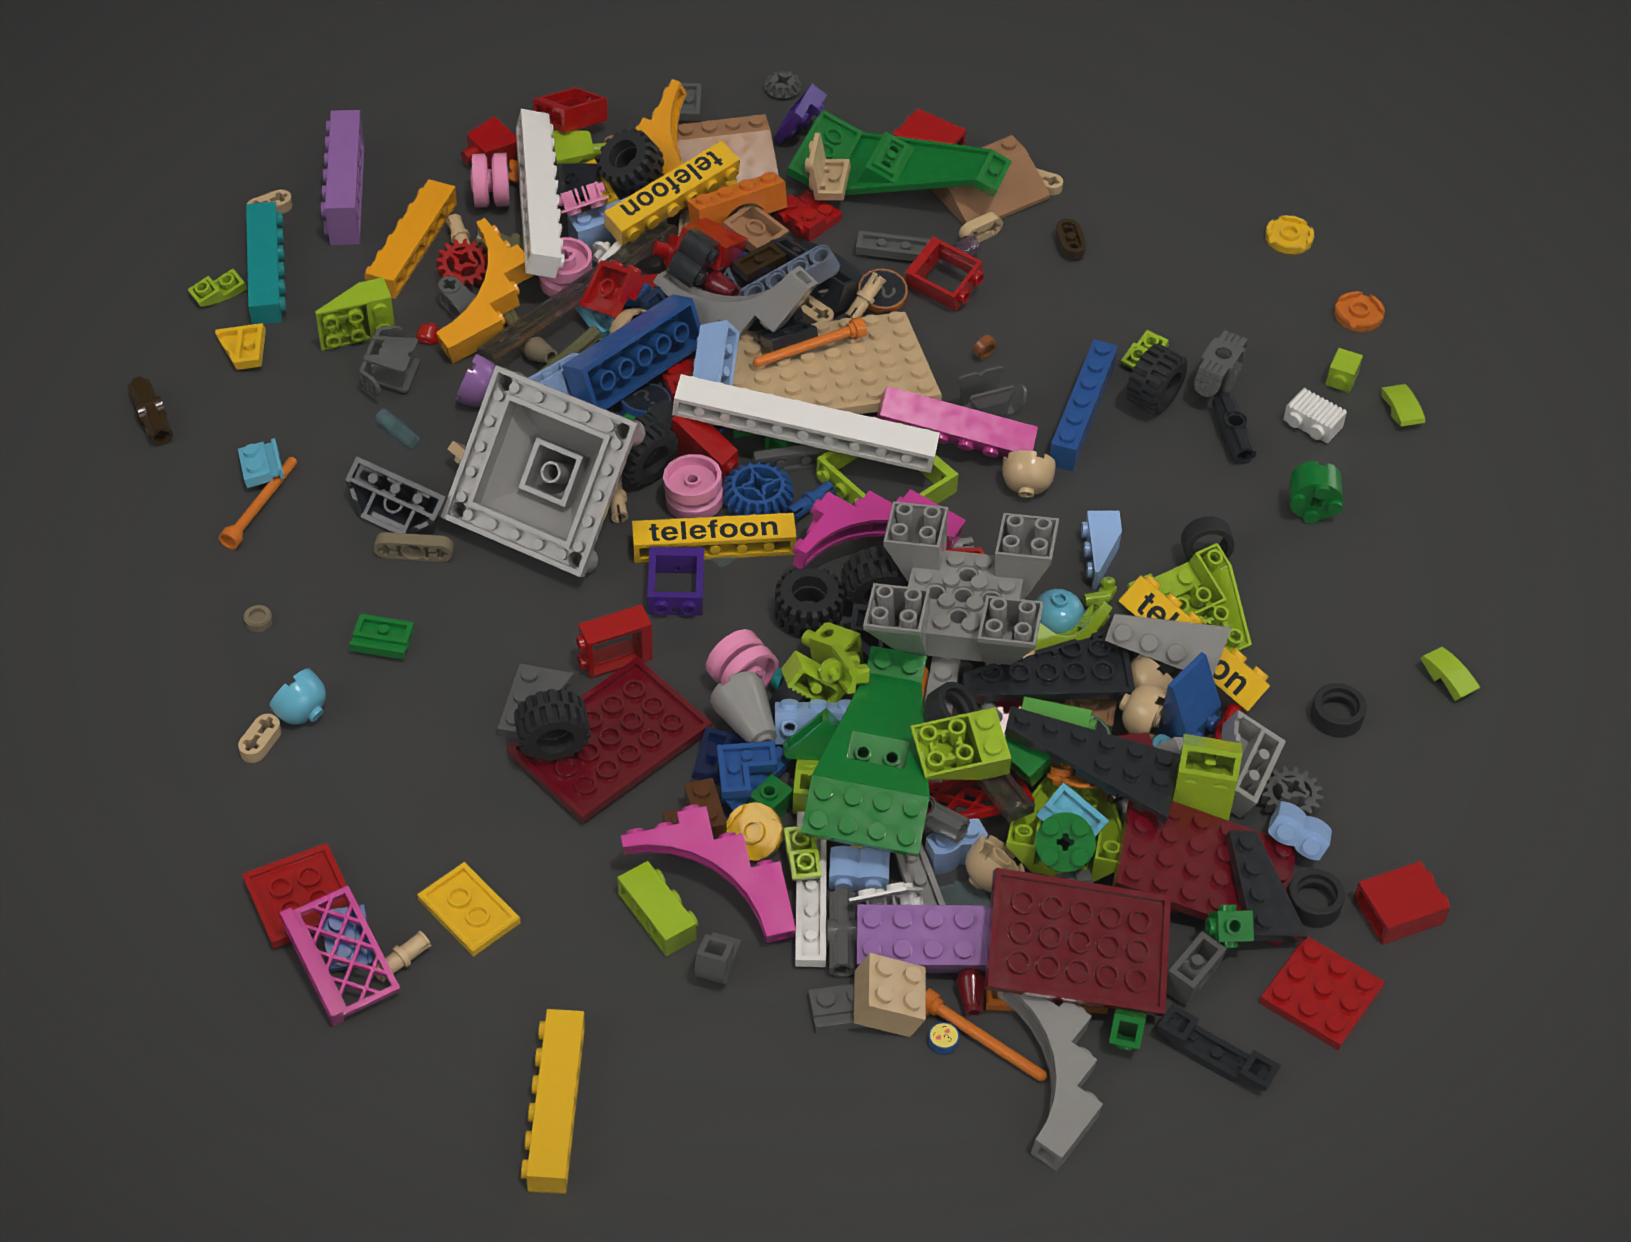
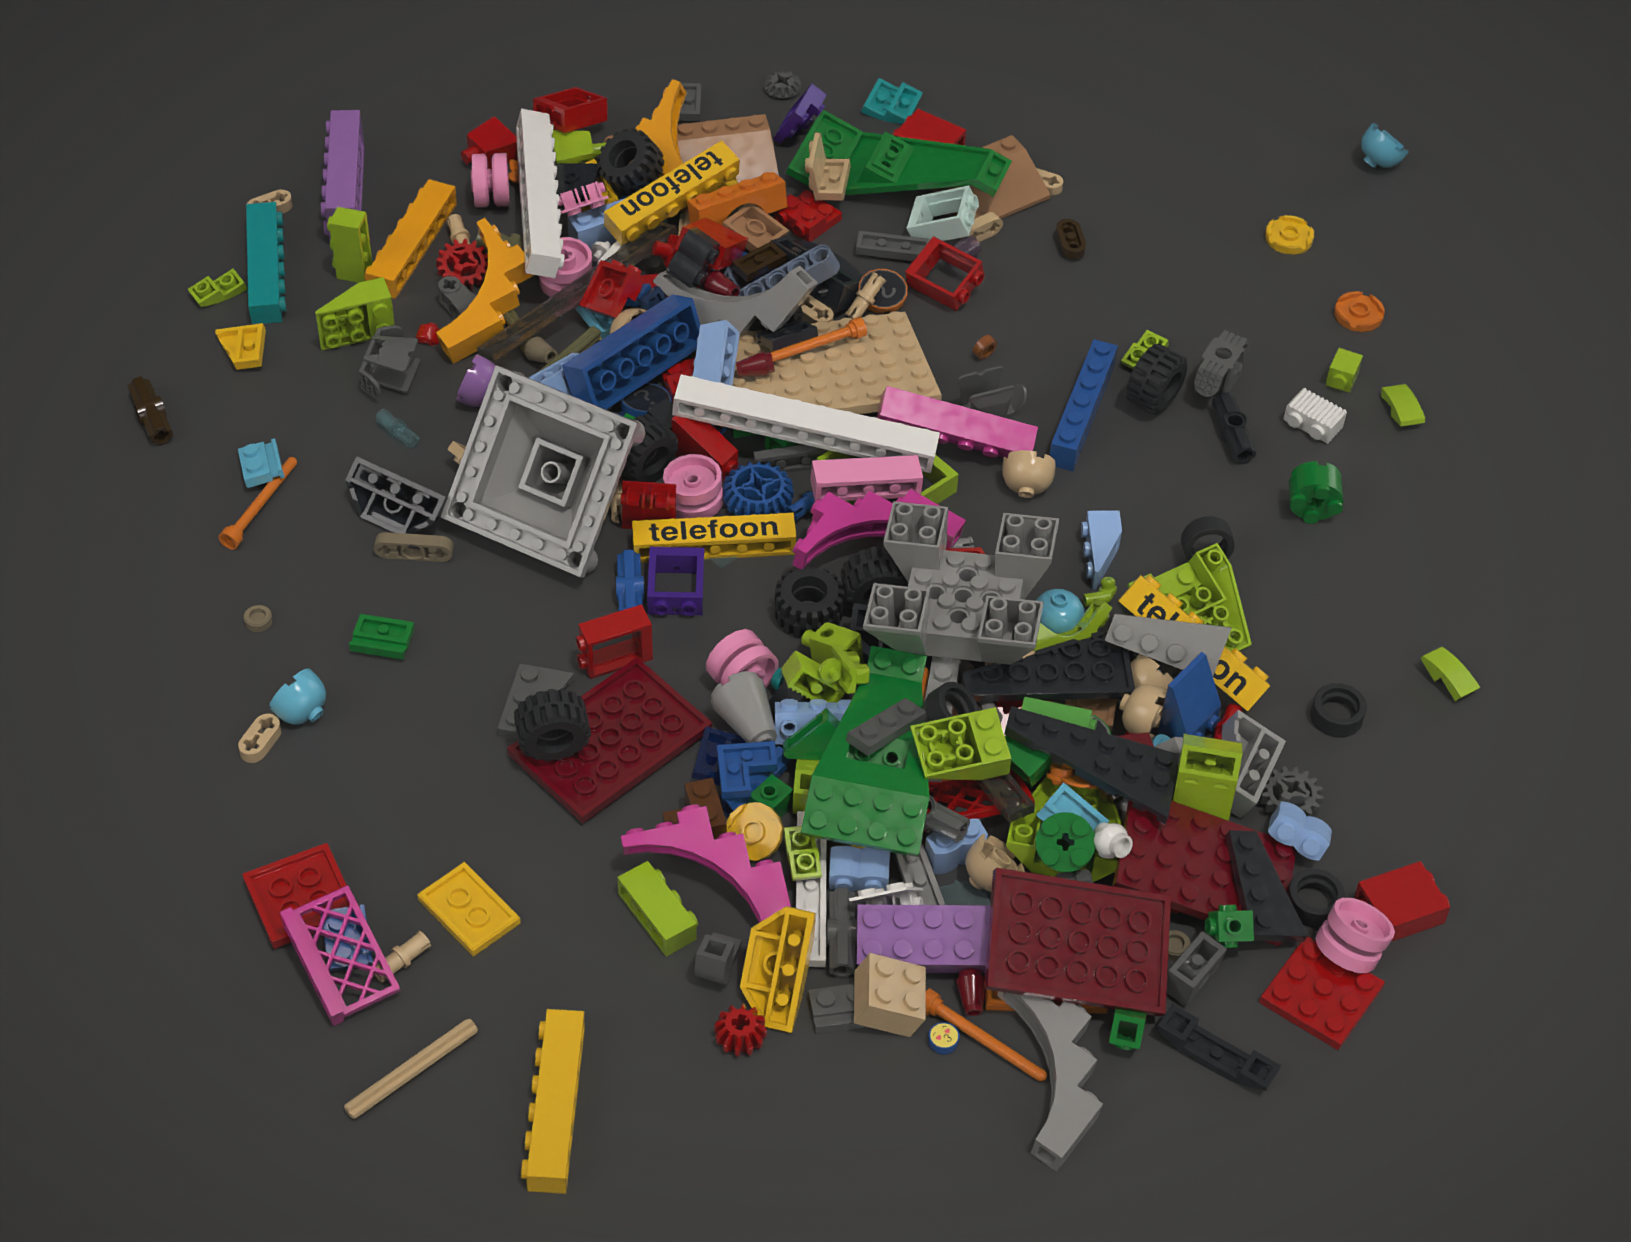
none -> lime brick [327,207,373,283]
none -> tan axle [344,1019,478,1119]
none -> blue piece [616,550,644,611]
none -> red hinge [620,481,676,529]
none -> red gear [714,1003,767,1058]
none -> dark red cone [736,351,775,377]
none -> yellow wedge [740,906,816,1033]
none -> bright pink brick [810,455,923,501]
none -> dark grey plate [846,698,927,756]
none -> teal slope [861,78,923,124]
none -> light aqua window [906,186,979,241]
none -> white animal [1094,822,1132,859]
none -> dark tan tile [1168,930,1190,961]
none -> bright pink wheel [1315,898,1395,973]
none -> medium azure cylinder [1361,123,1409,168]

